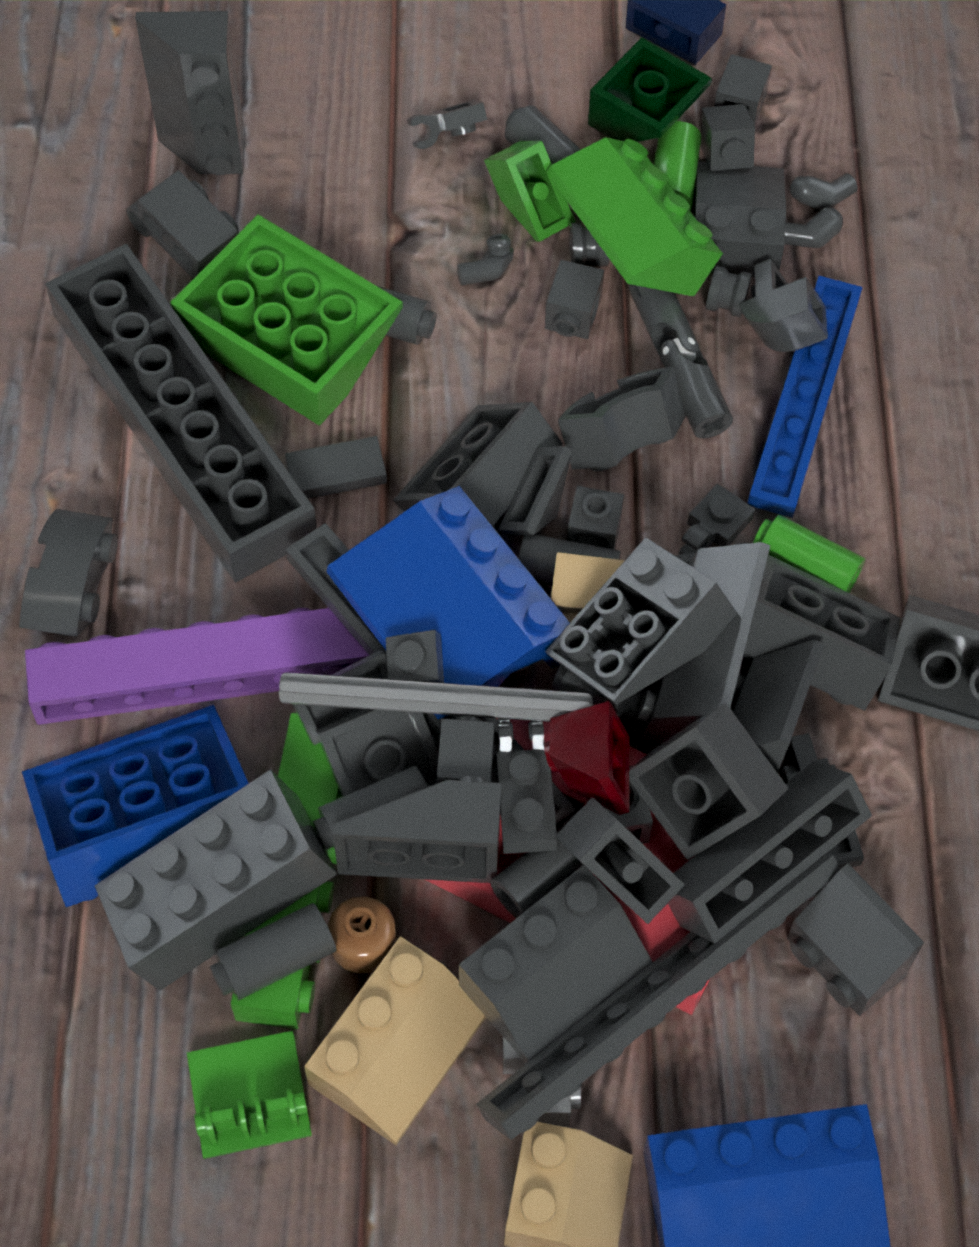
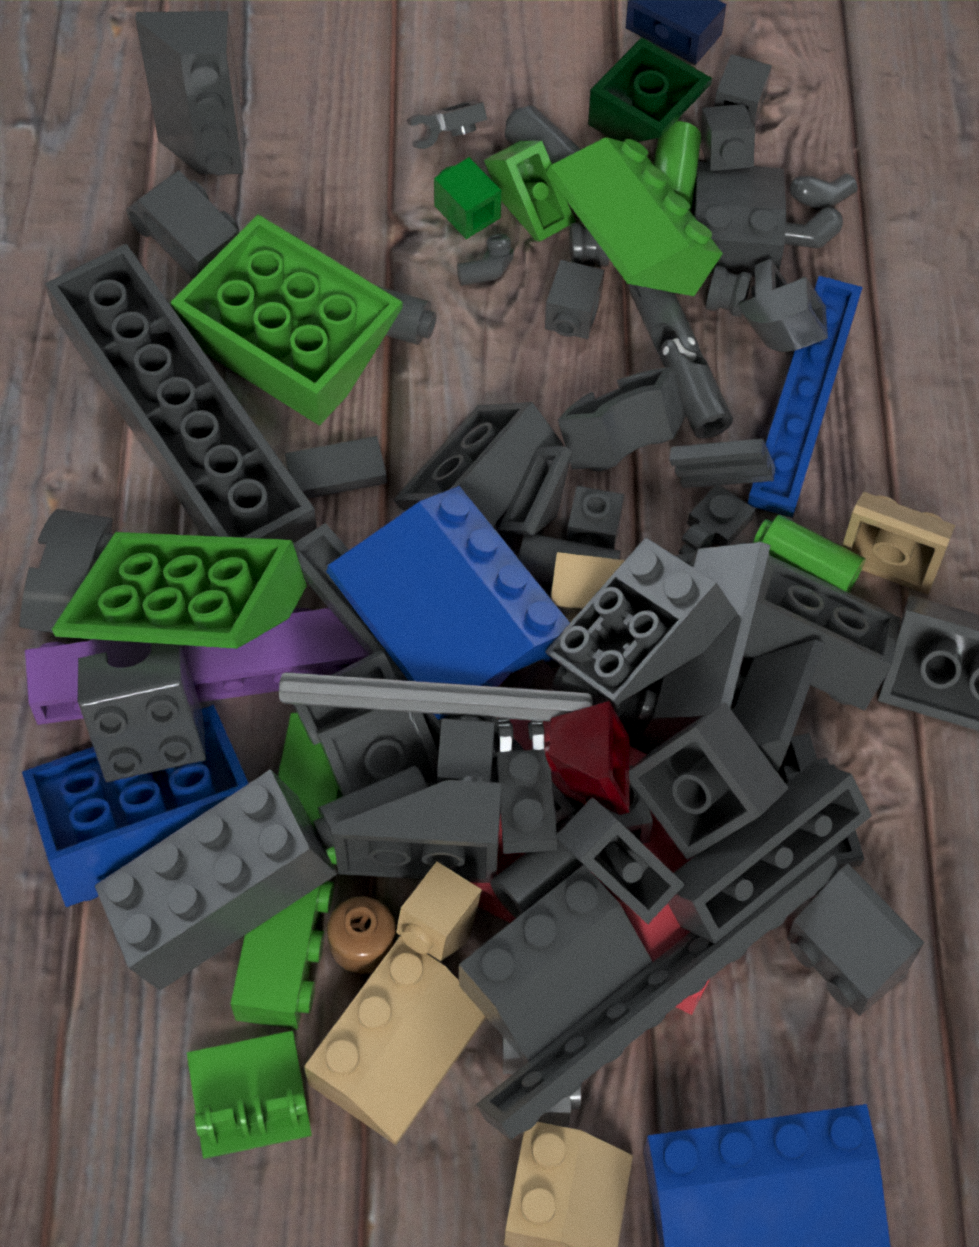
dark grey brick [209,903,337,1001] -> none
dark grey plate [386,630,444,683] -> none
none -> bright green slope [52,532,307,649]
none -> dark grey piece [77,643,206,782]
none -> tan slope [396,861,482,961]
none -> green brick [434,157,502,239]
none -> dark grey tile [669,439,776,488]
none -> tan slope [842,492,955,595]

